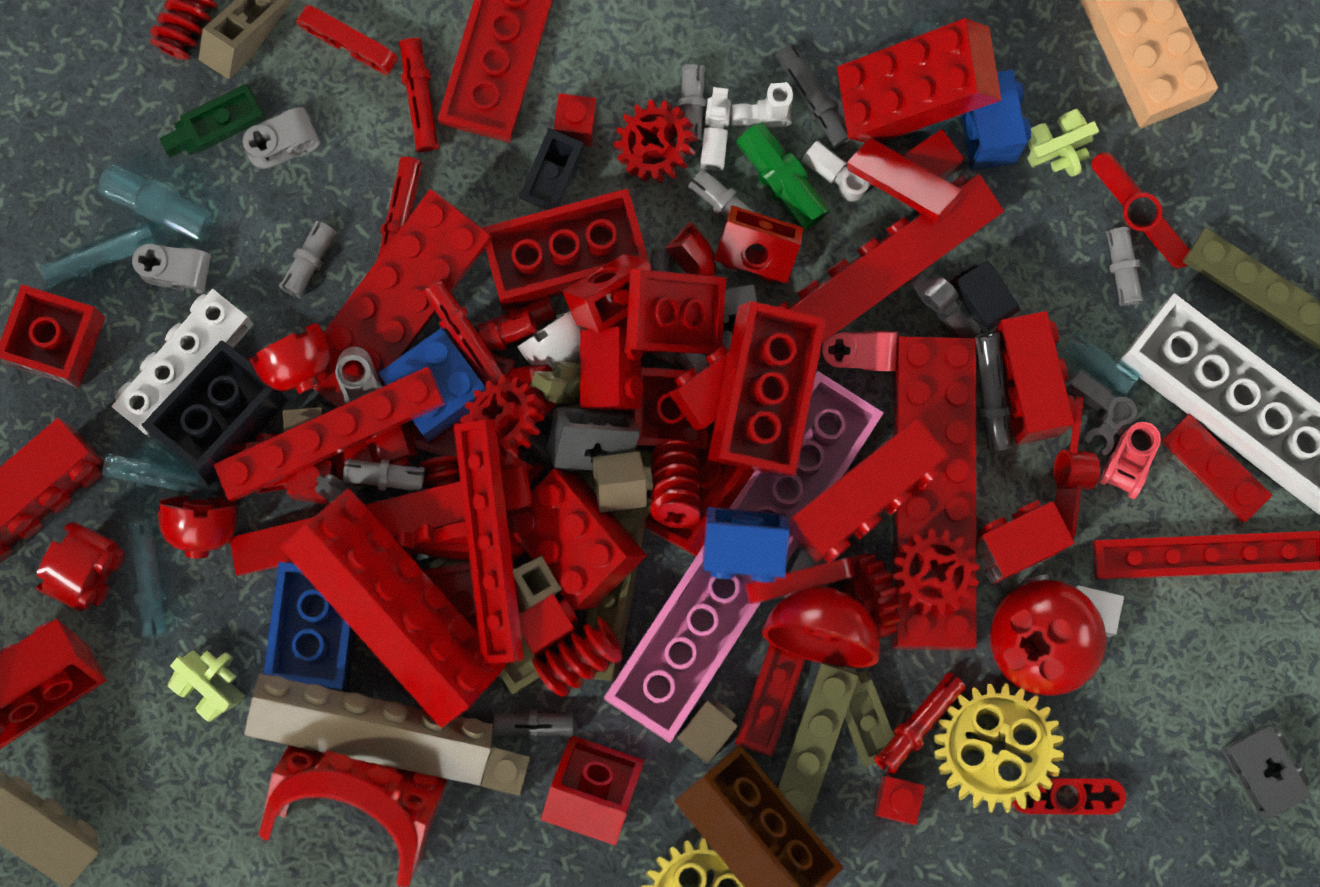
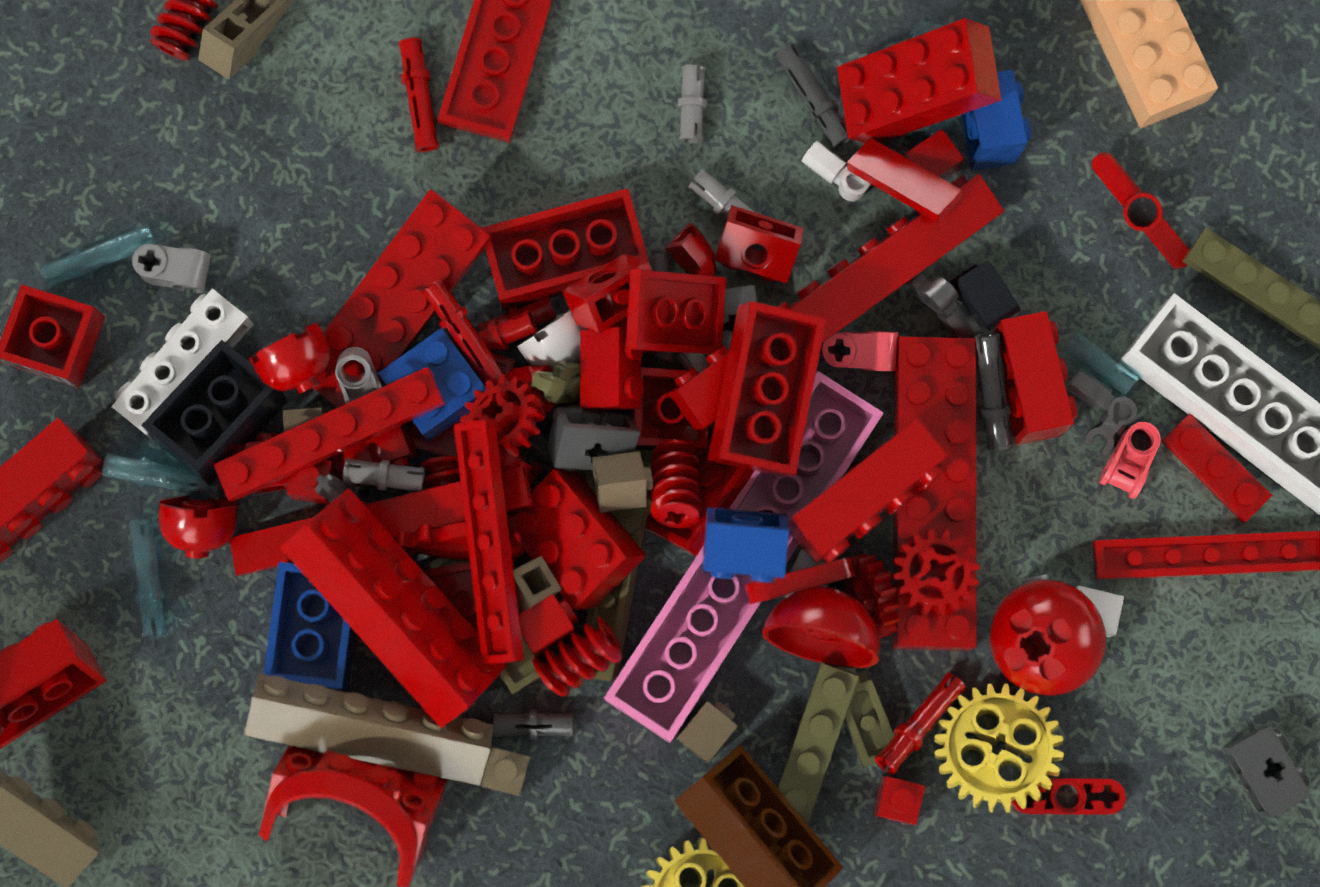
red brick [36,521,126,612] -> none
clear light blue piece [97,163,215,244] -> none
dark green hinge [159,84,266,158] -> none
yellowish green hips [168,650,245,722] -> none
light grey piece [243,107,320,169] -> none
light grey pin [279,221,337,298] -> none
red beam [296,5,398,76] -> none
red pin [377,157,423,260] -> none
black slope [519,128,584,210] -> none
red slope [541,736,645,846] -> none
red brick [554,93,597,147] -> none
red gear [614,100,697,183] -> none
white bar [700,87,731,171] -> none
white bar [731,82,793,128] -> none
red tile [735,644,806,757] -> none
green piece [736,122,830,232] -> none
red brick [976,500,1075,585] -> none
yellowish green hips [1027,109,1099,177] -> none
red piece [1053,396,1100,539] -> none
light grey pin [1106,227,1144,306] -> none

